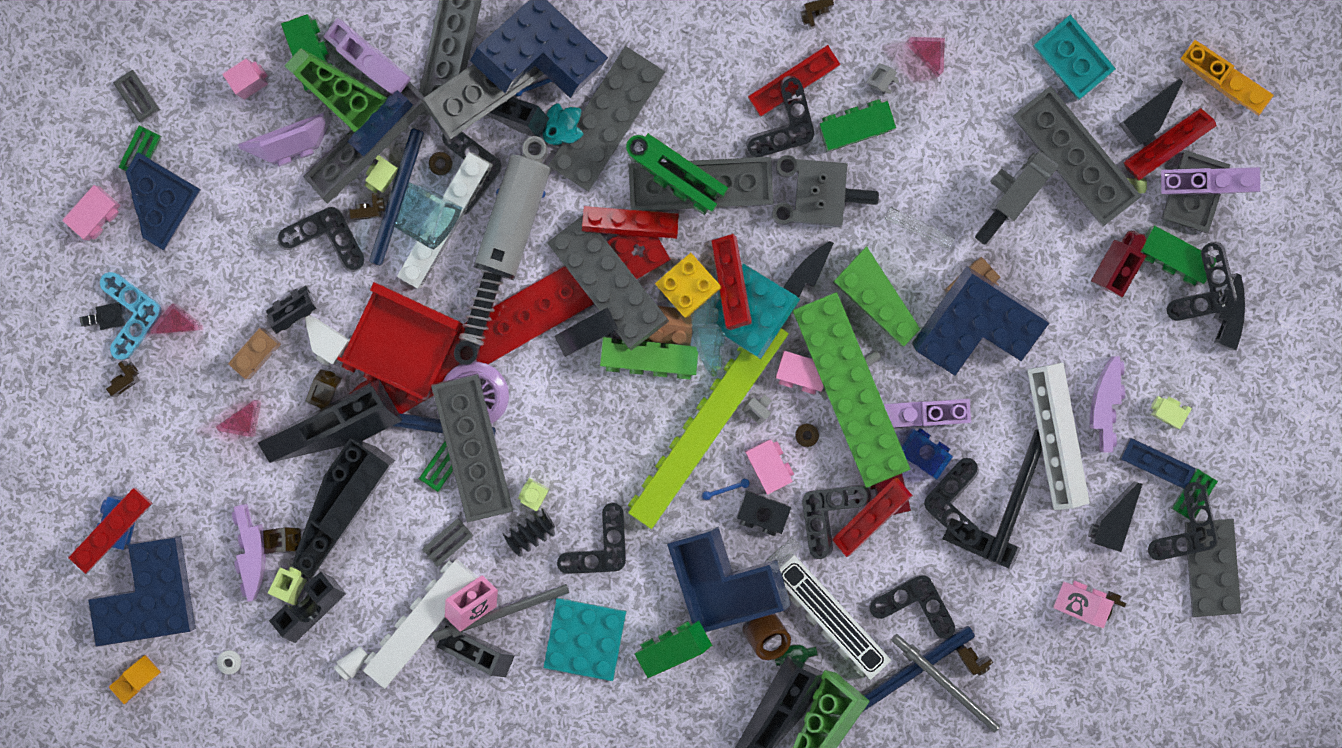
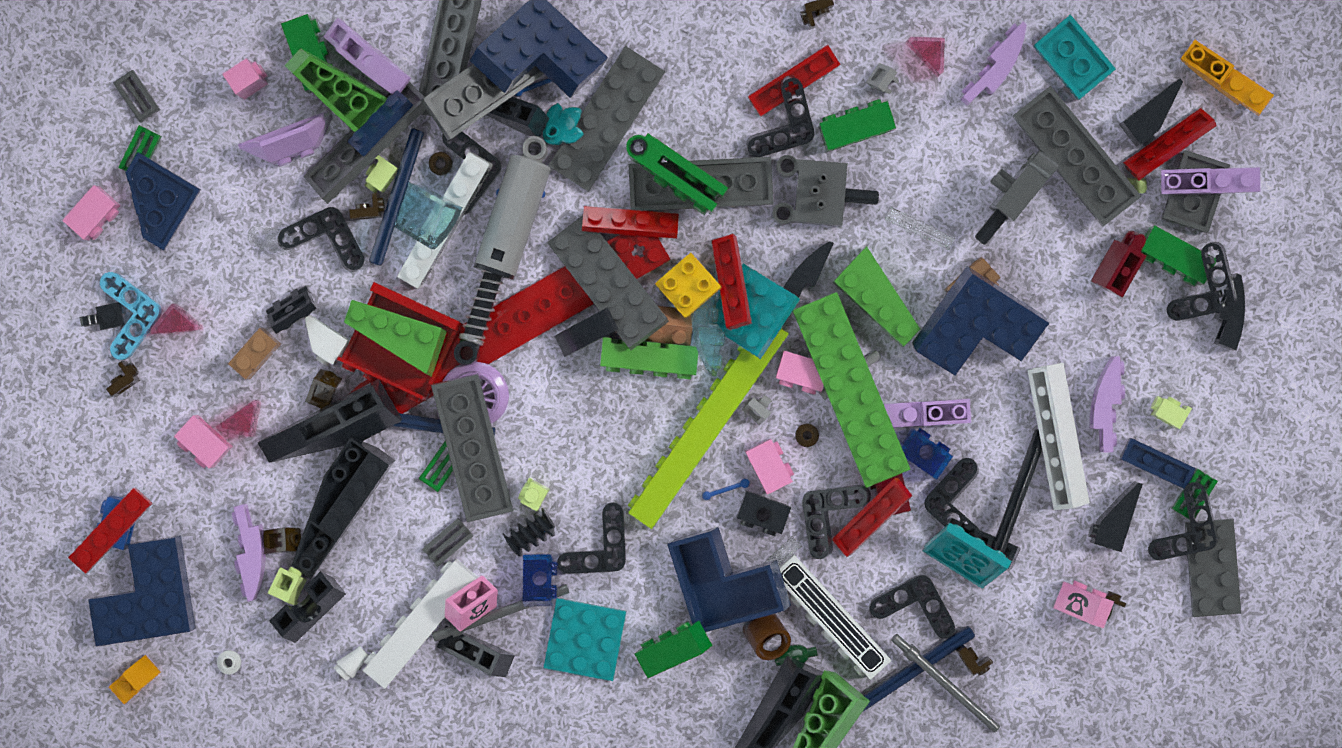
none -> bright pink brick [174,415,233,469]
none -> bright green wedge [344,300,447,377]
none -> clear blue brick [522,554,557,607]
none -> teal plate [922,523,1012,589]
none -> lavender slope [960,22,1027,105]

